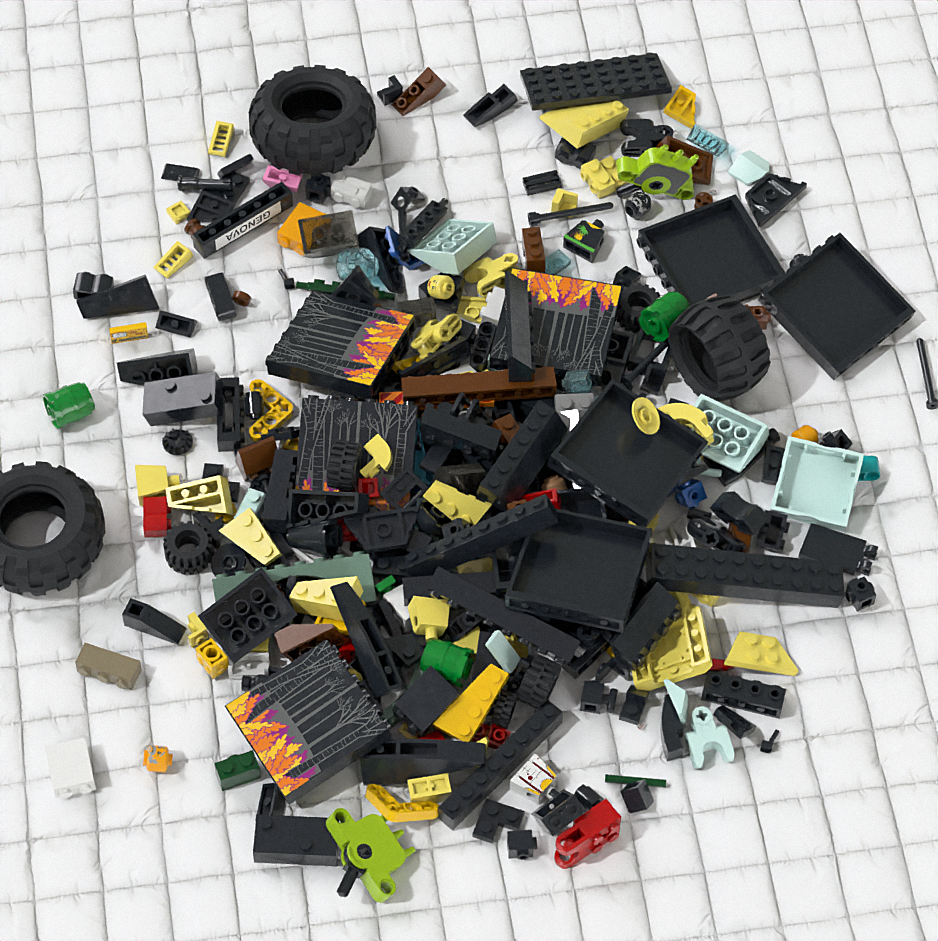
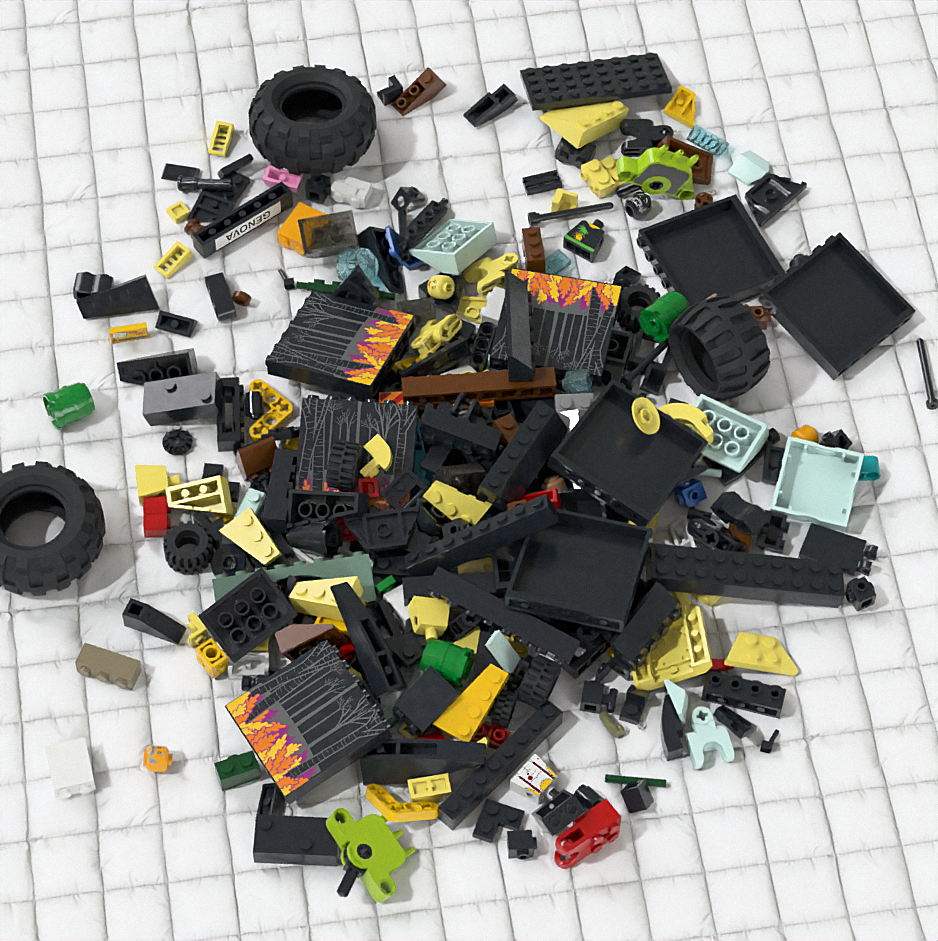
none -> olive arm [599,711,625,737]

